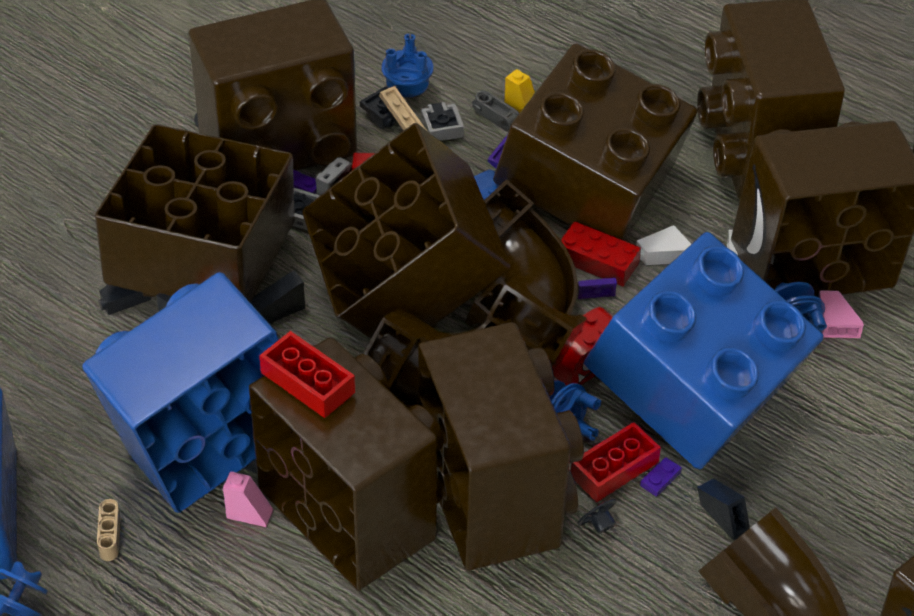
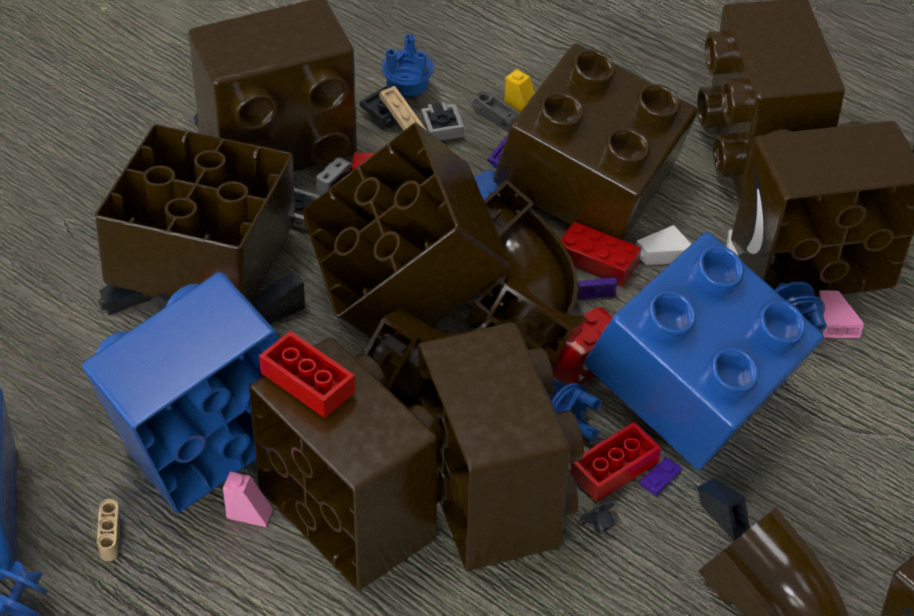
dark purple plate [293,169,317,194] -> none

